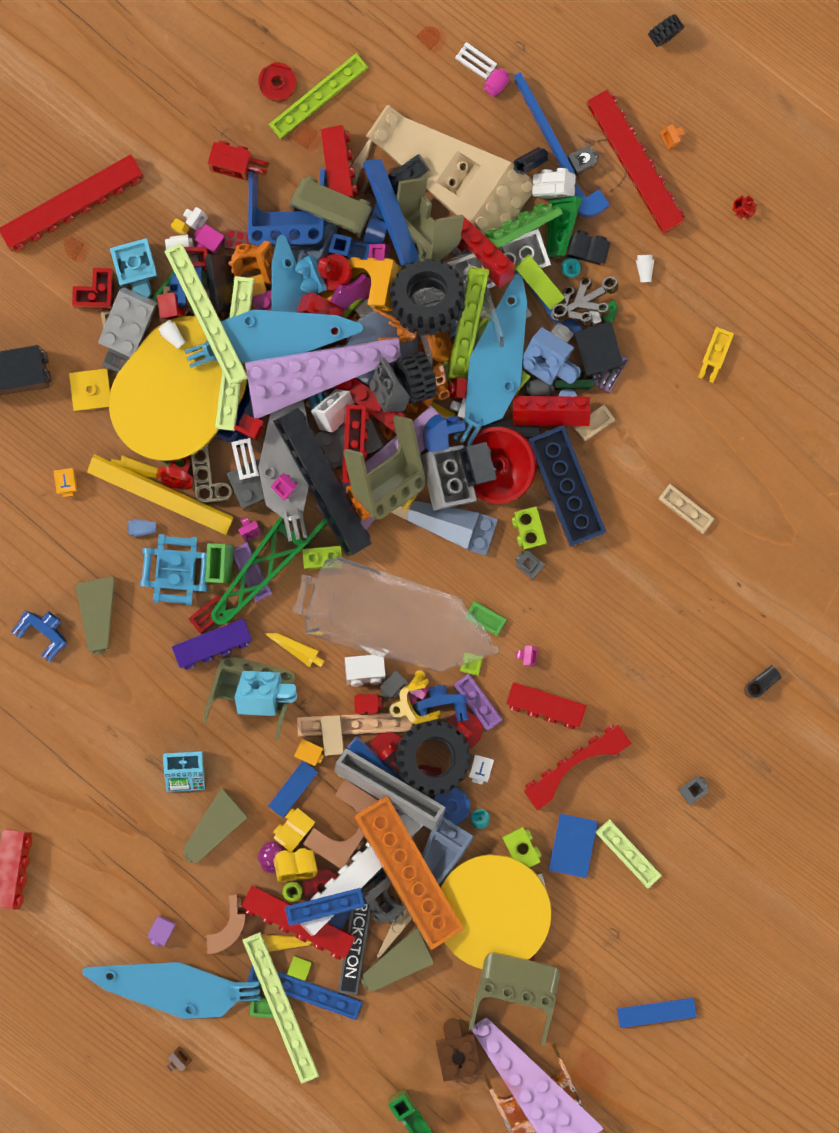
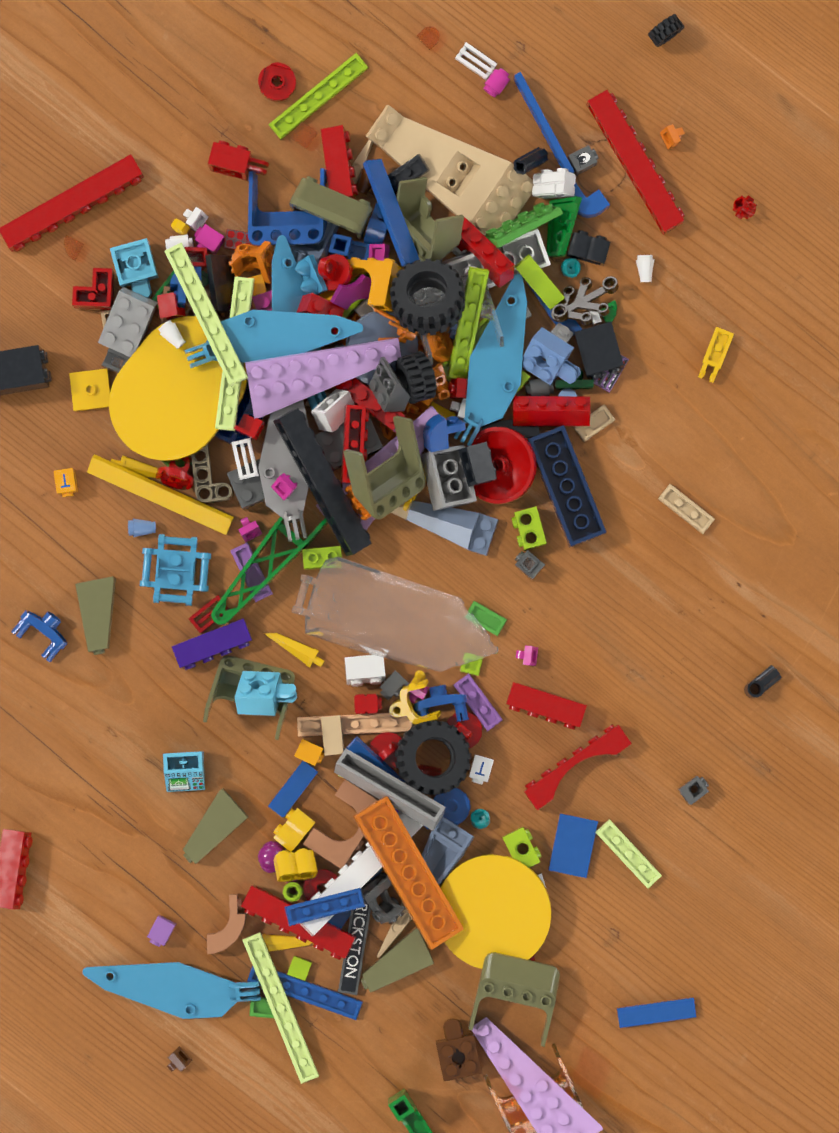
bright green brick [205,543,234,583] -> none

